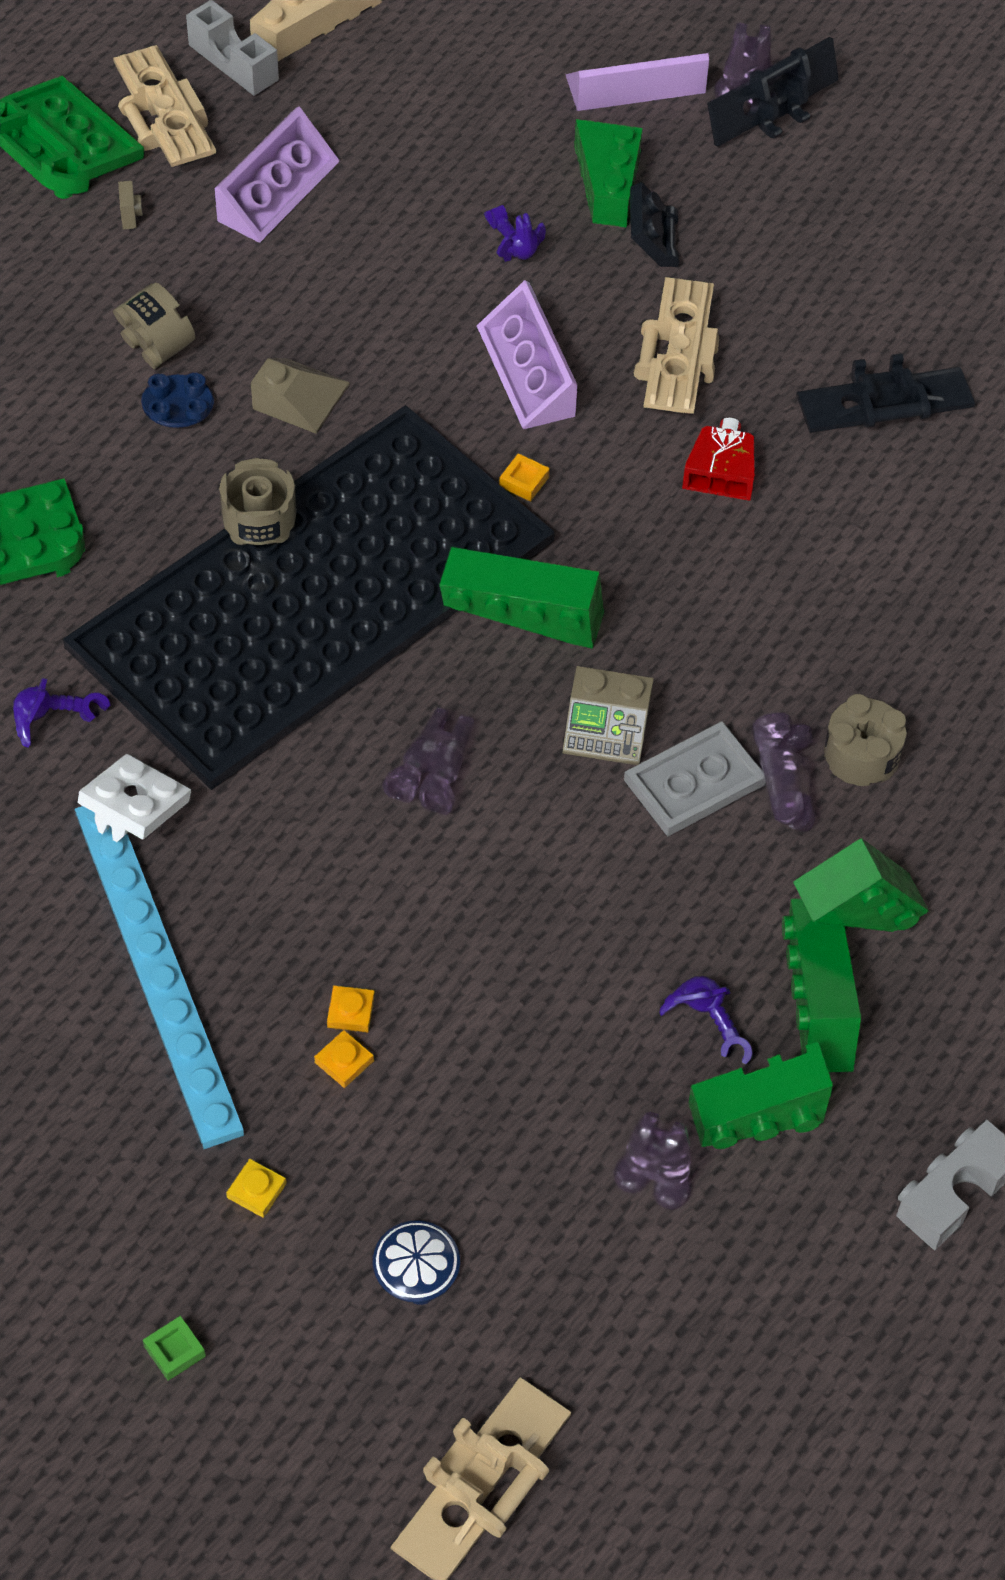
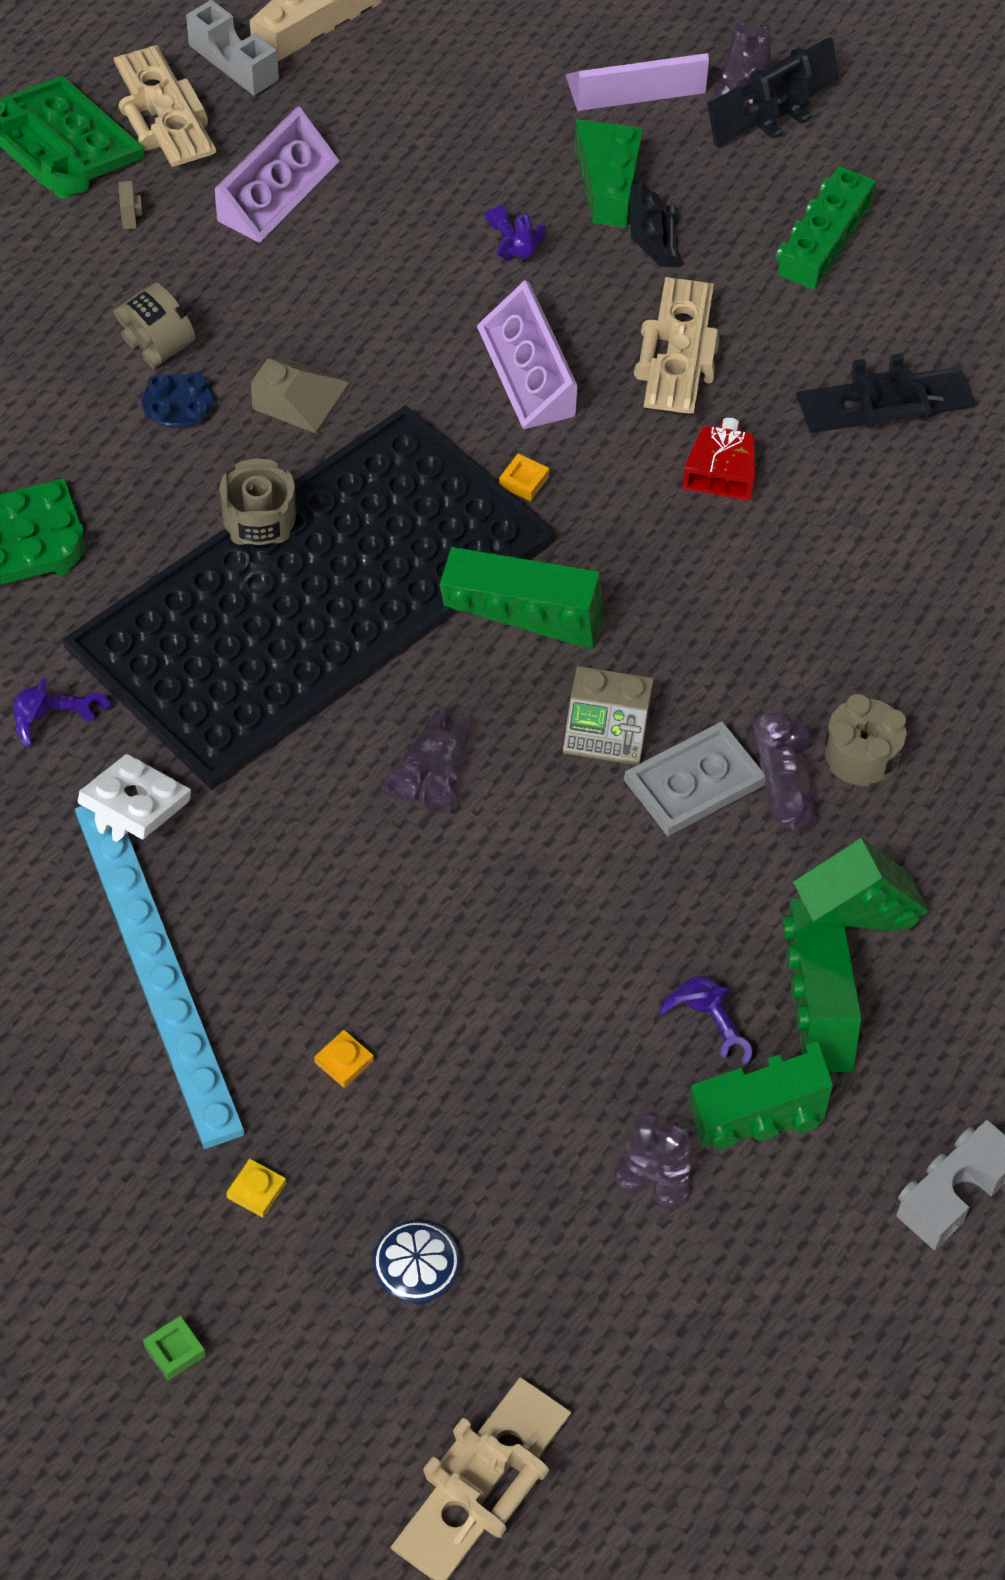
light orange plate [327,985,374,1033] -> none
none -> green brick [775,166,876,290]

